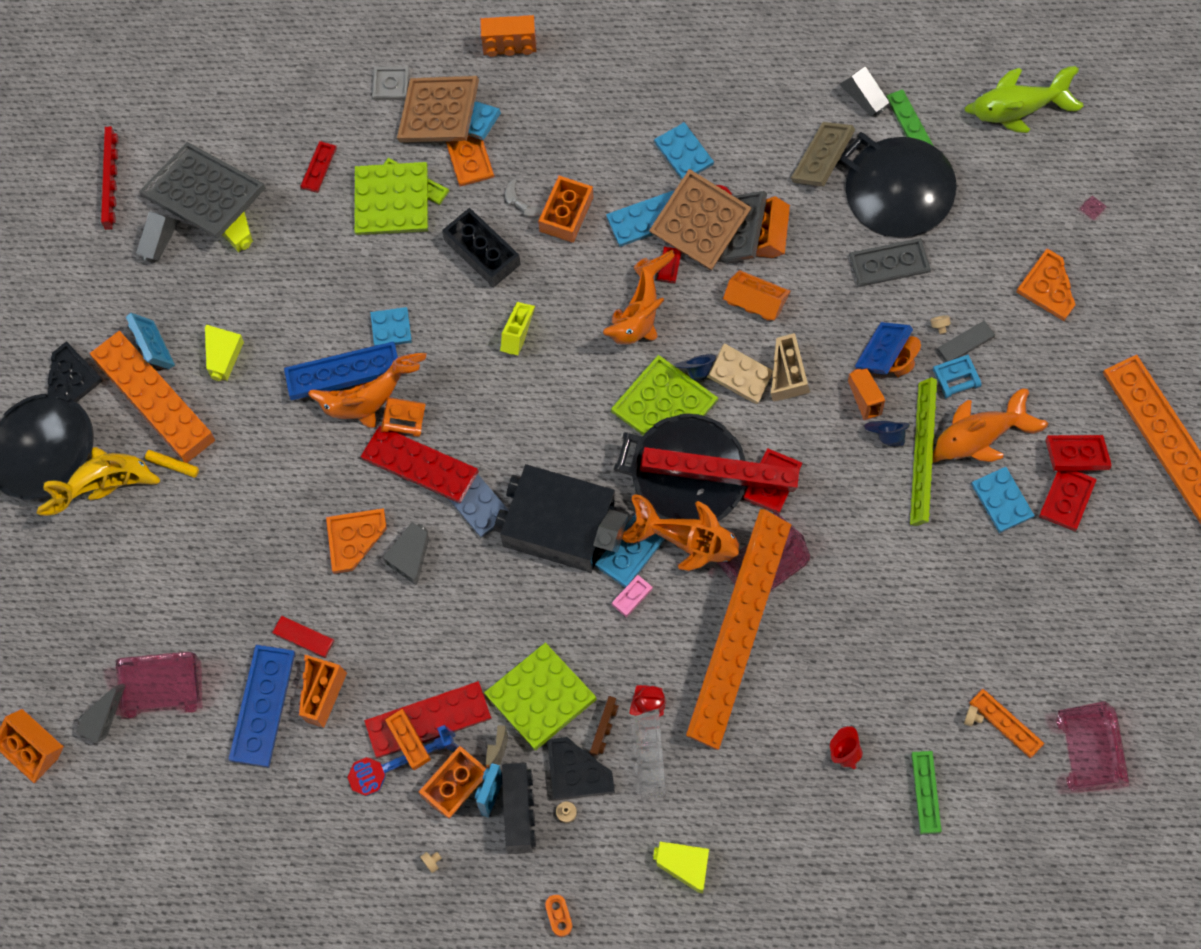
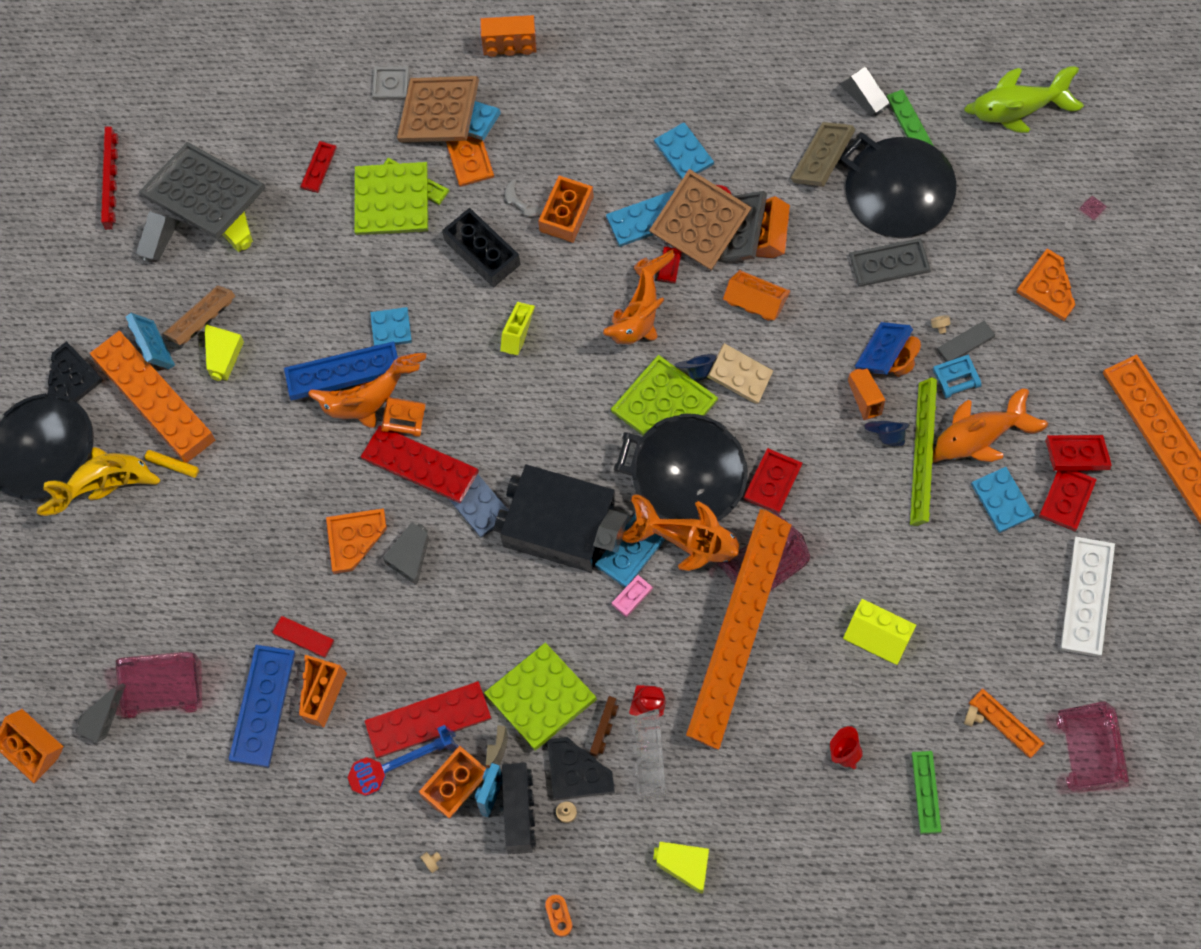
orange plate [385,709,432,771] -> none
red brick [640,447,799,492] -> none
tan wedge [771,333,810,402] -> none
none -> medium nougat plate [163,285,235,345]
none -> neon yellow slope [843,599,916,665]
none -> white plate [1060,537,1115,657]

